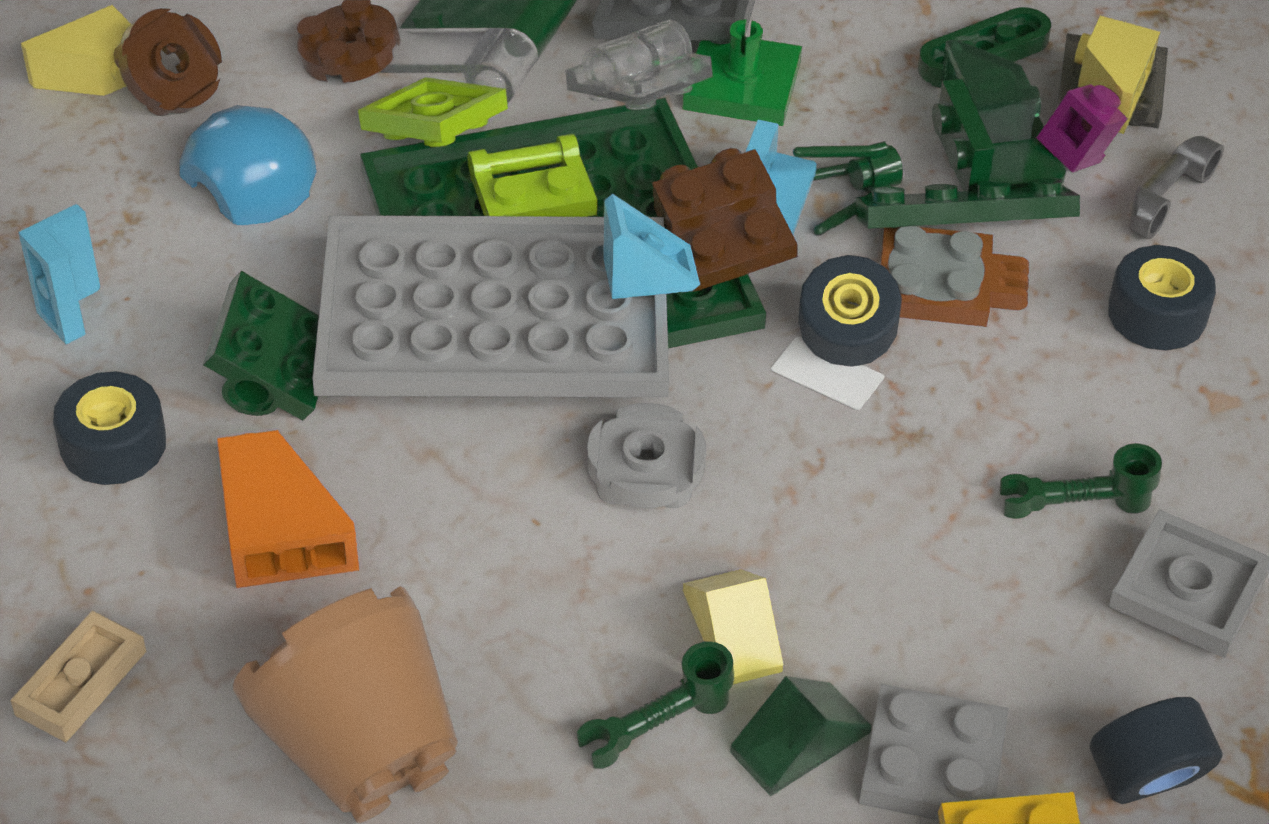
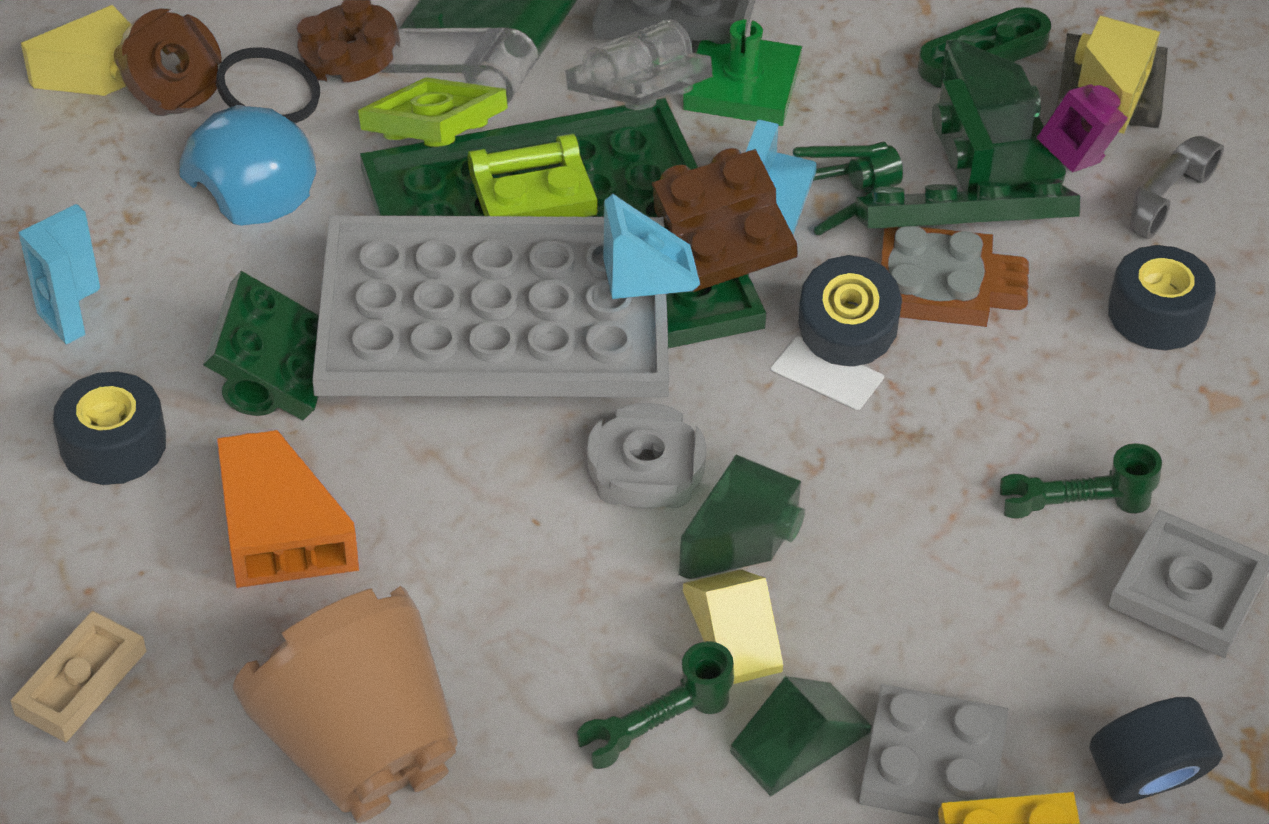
none -> black piece [216,47,320,123]
none -> clear green slope [679,454,805,580]

